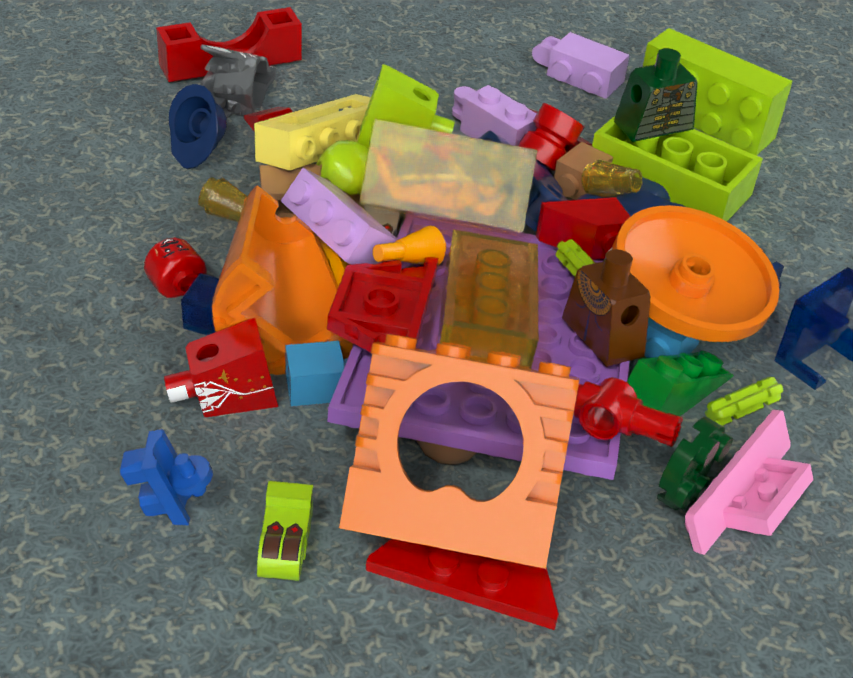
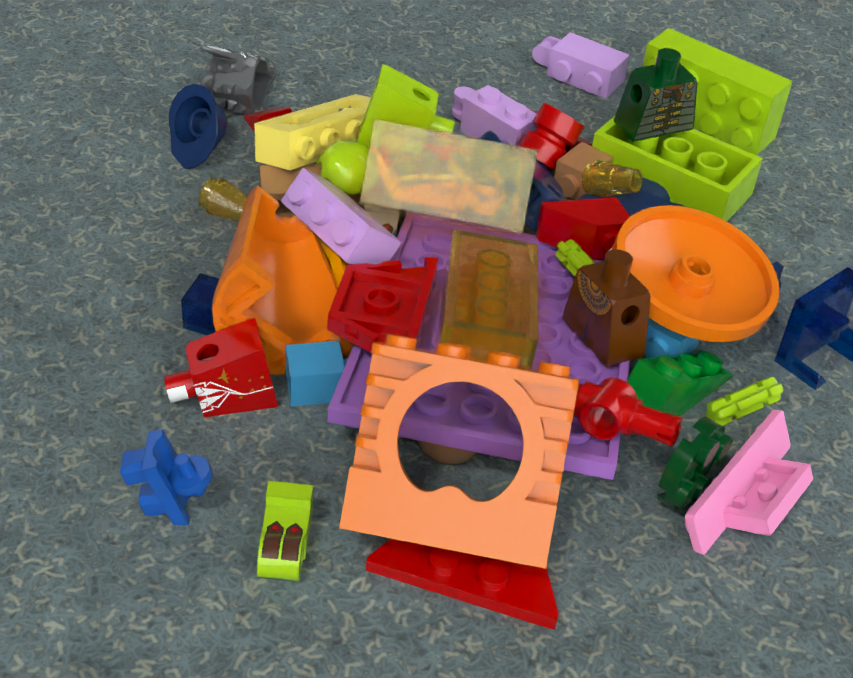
red head [144,237,207,298] -> none
red arch [156,7,302,82] -> none
light orange cone [373,225,446,266] -> none

